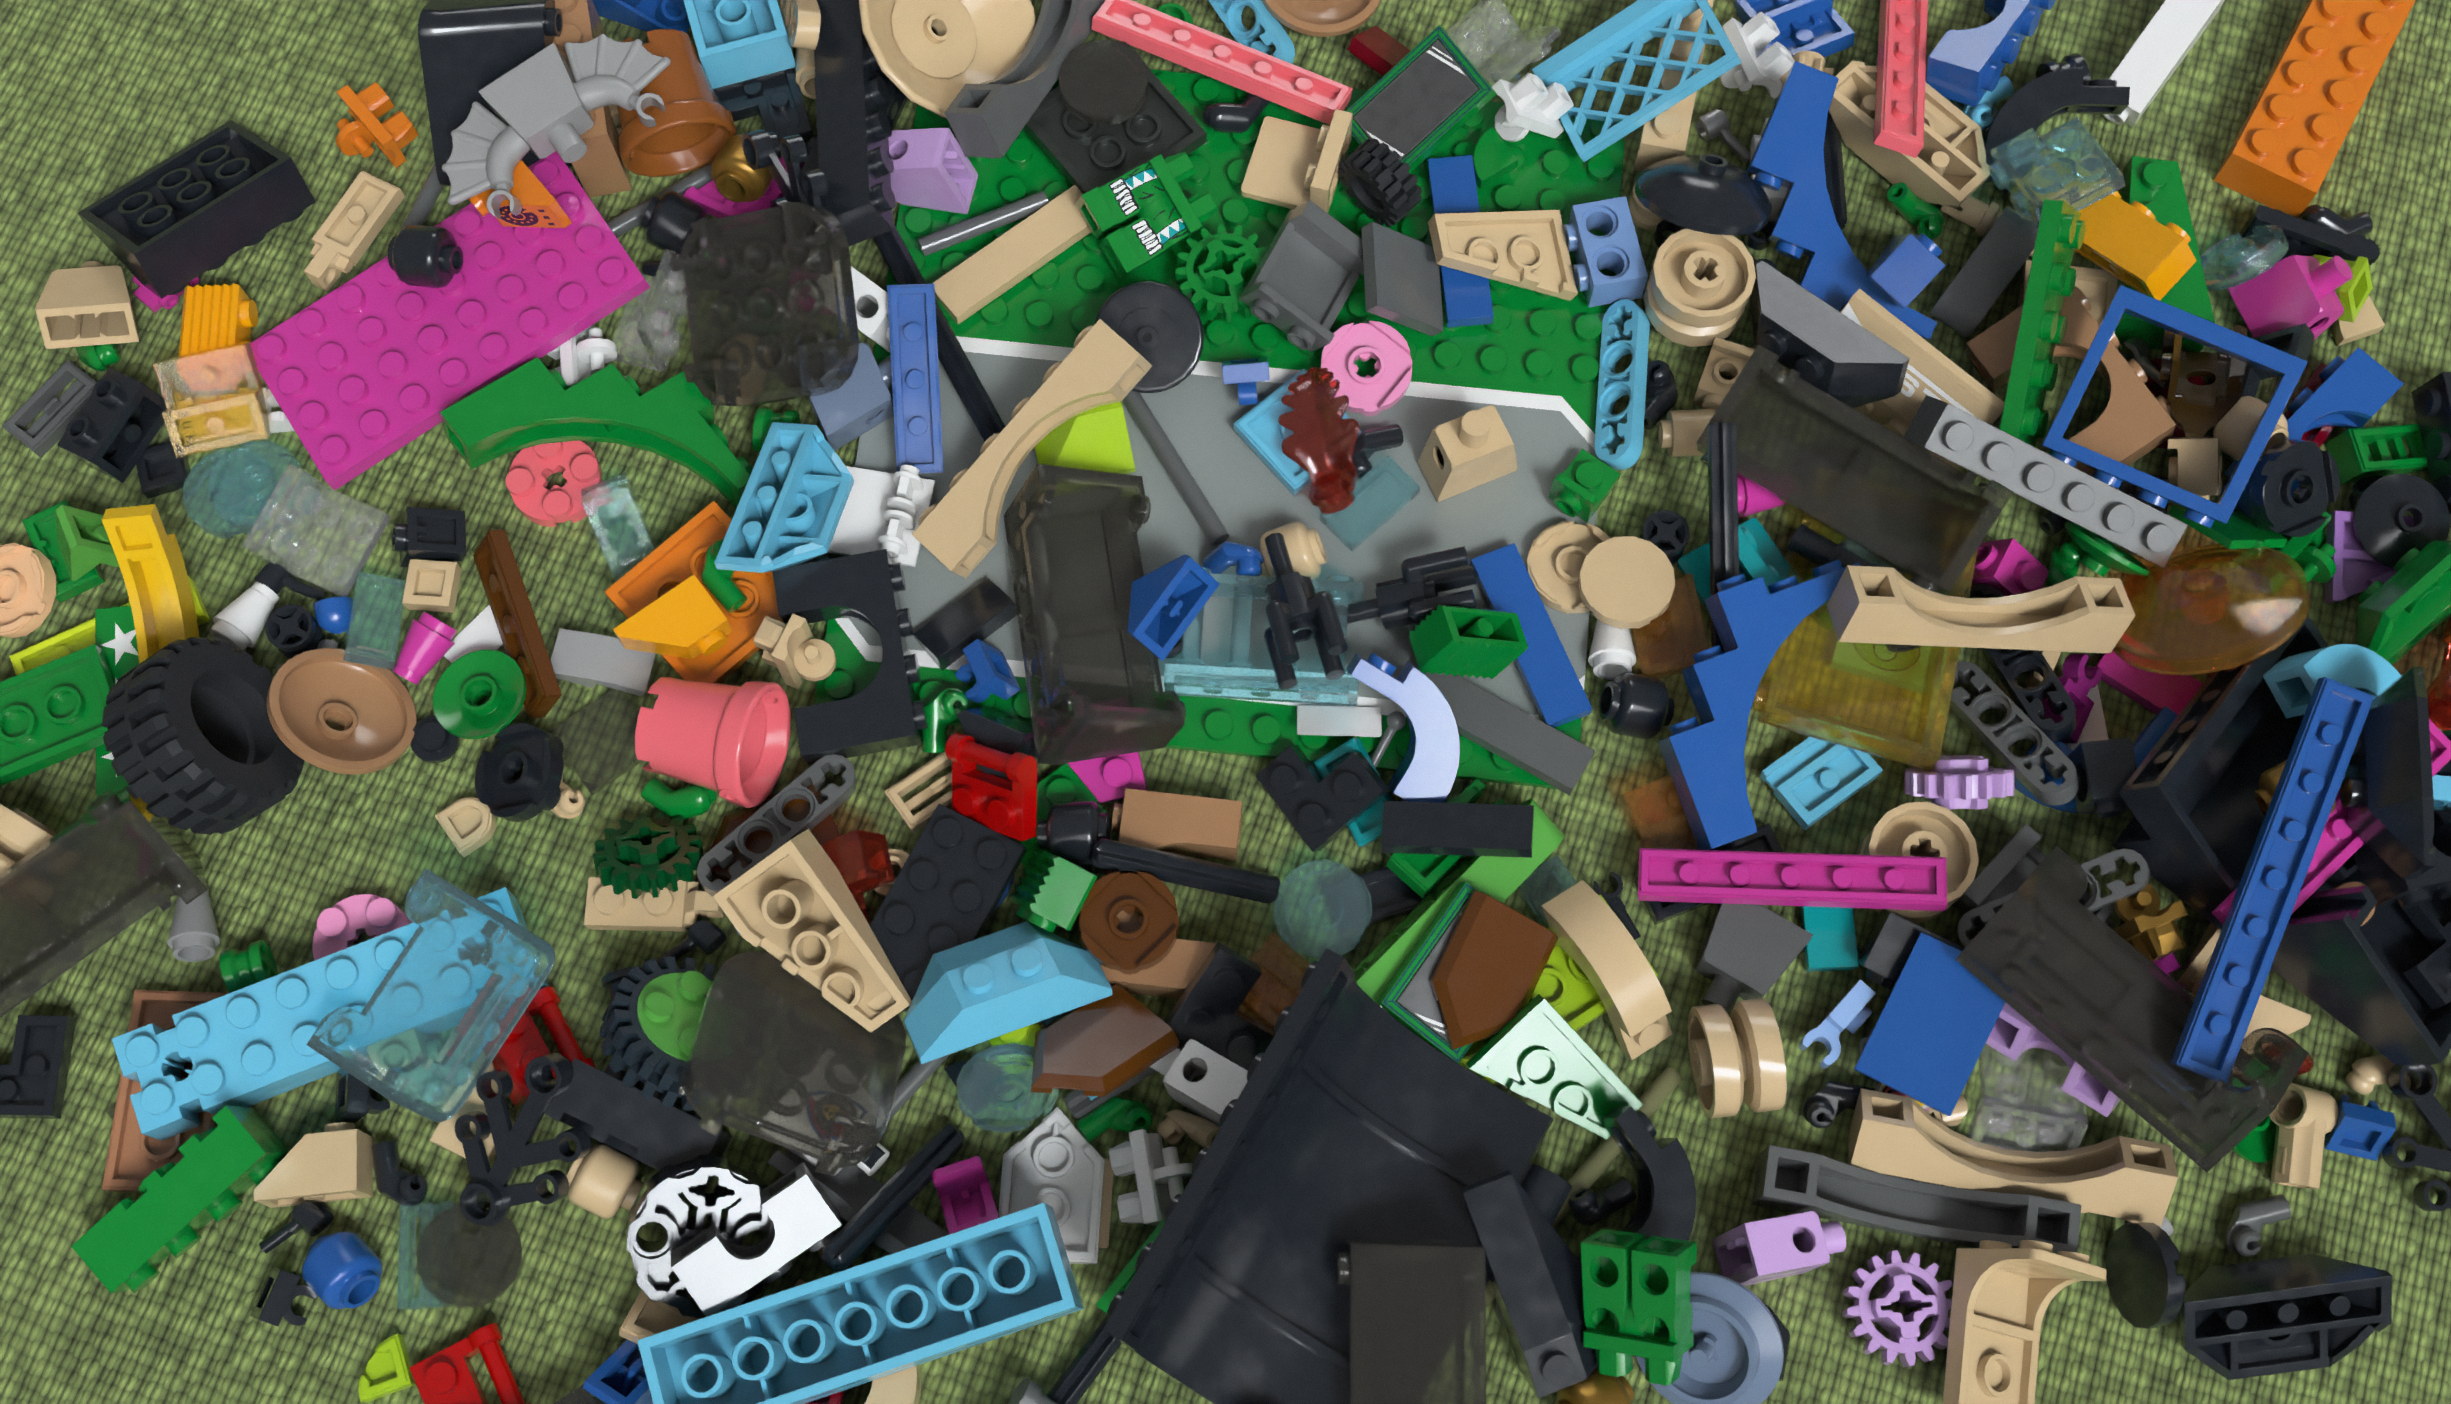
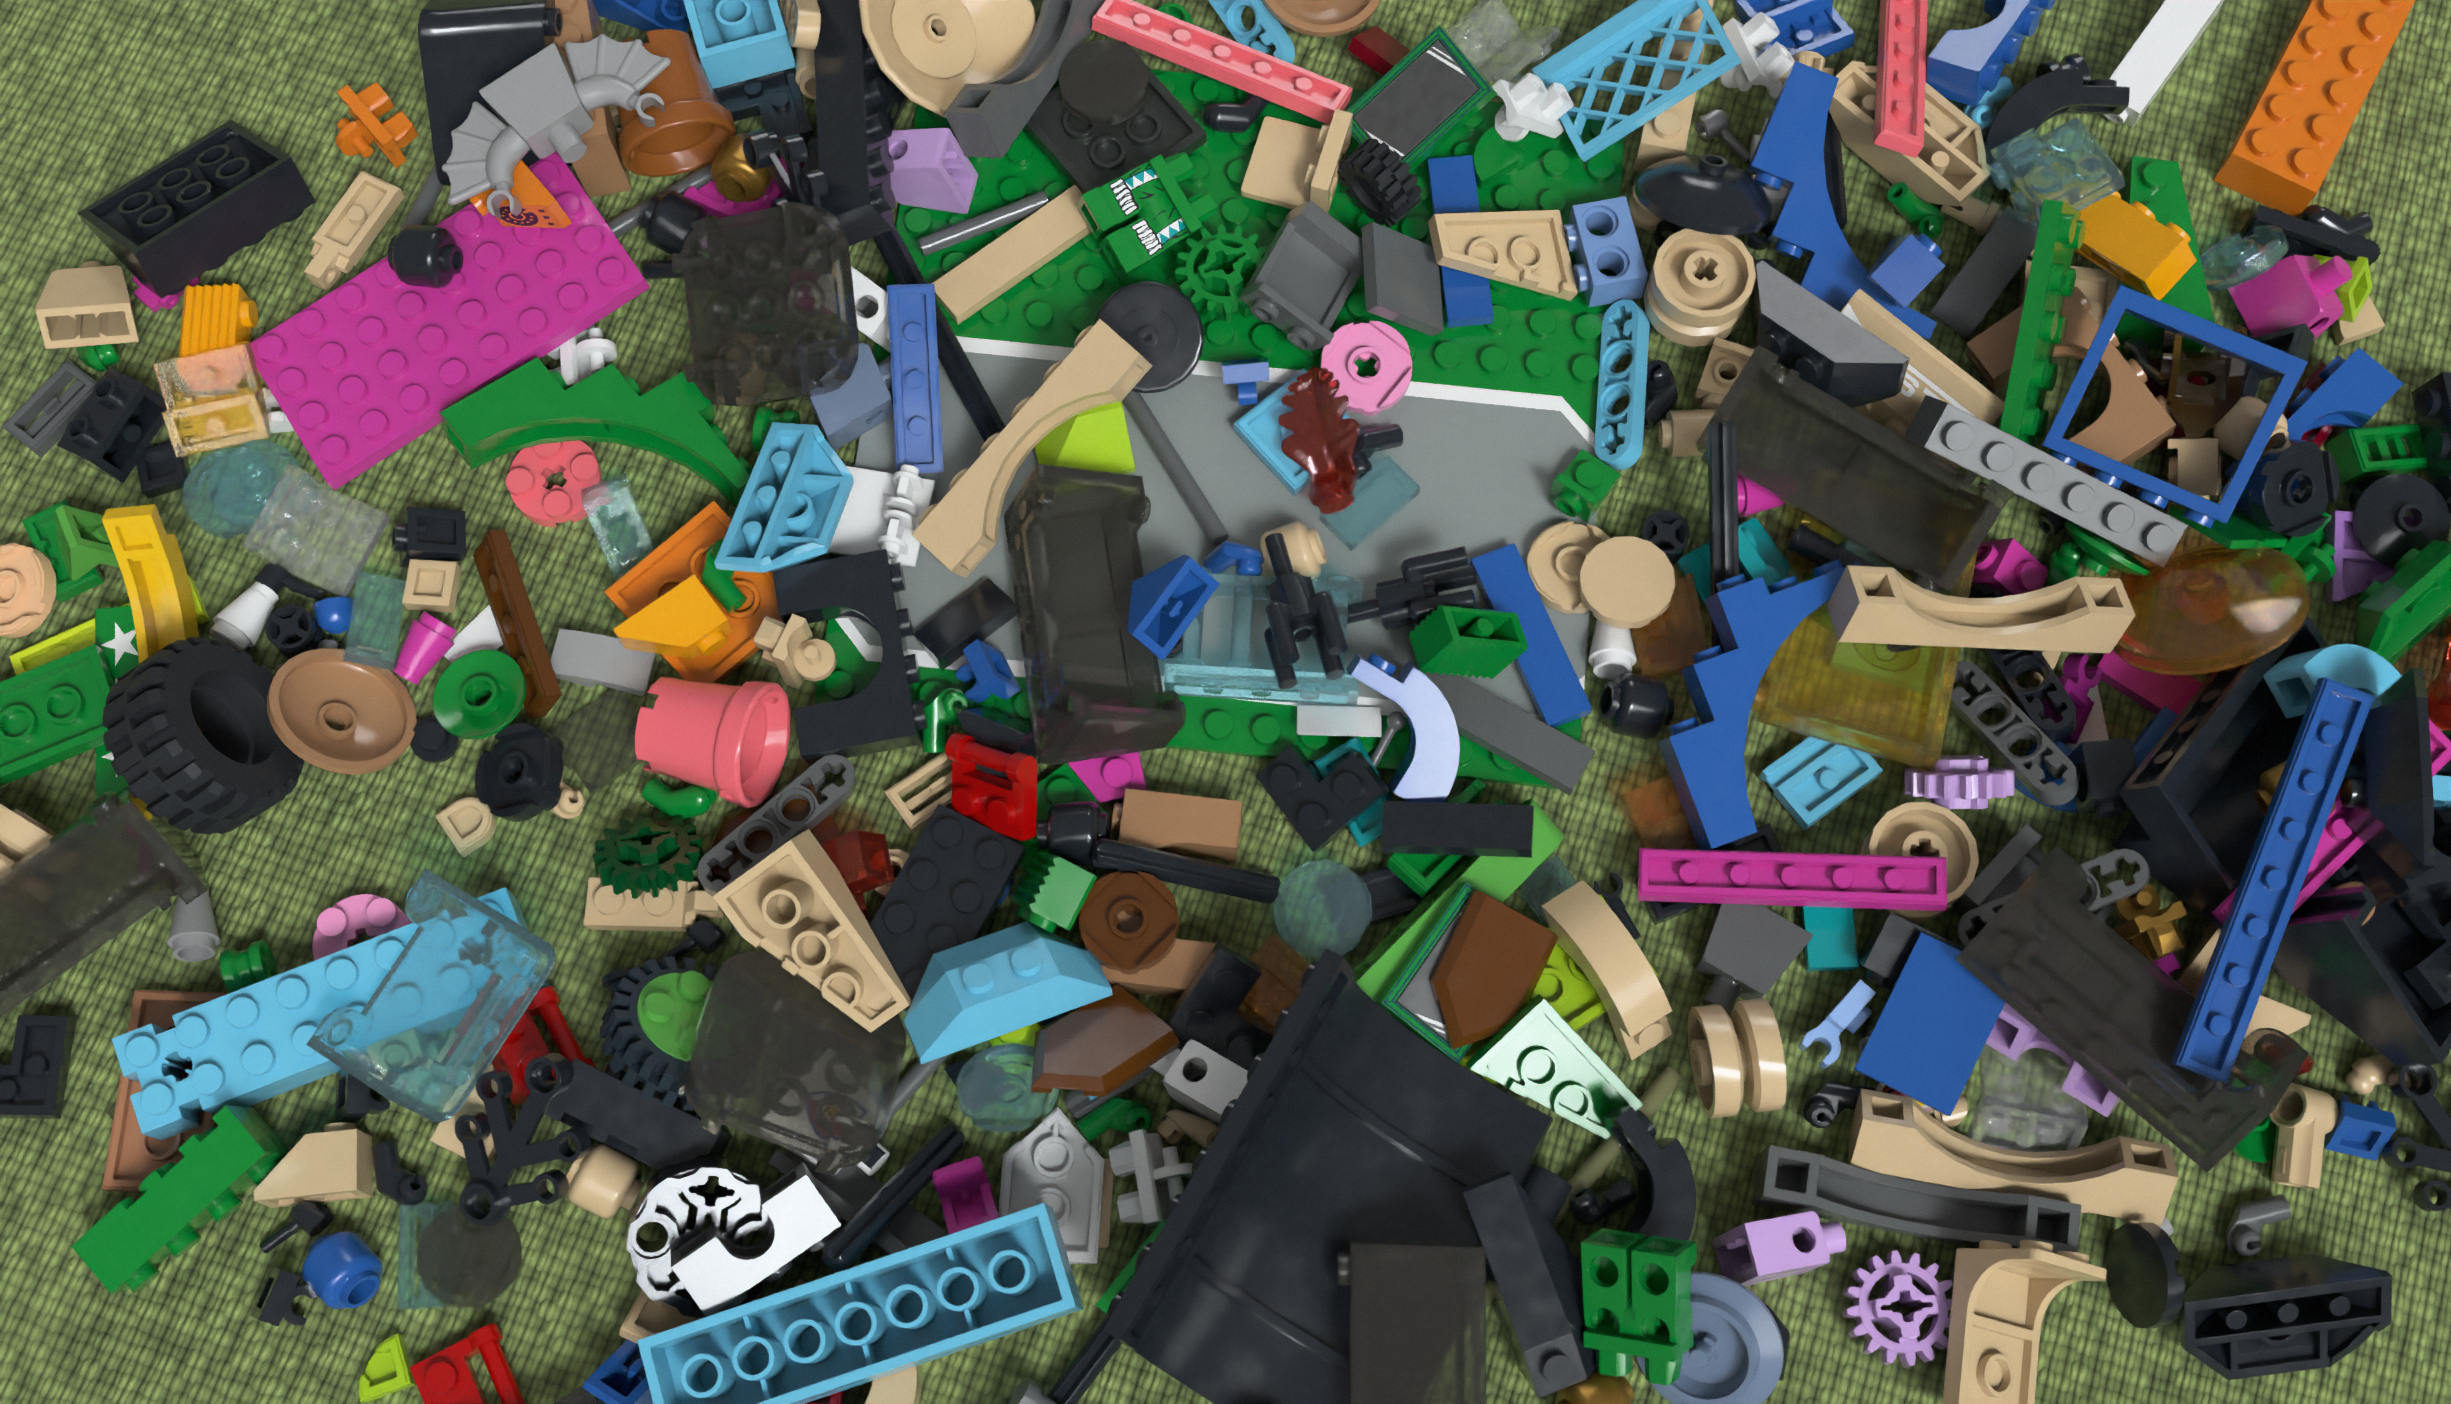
clear bracket [613,249,695,372] -> none
tan torso [1418,405,1518,503] -> none

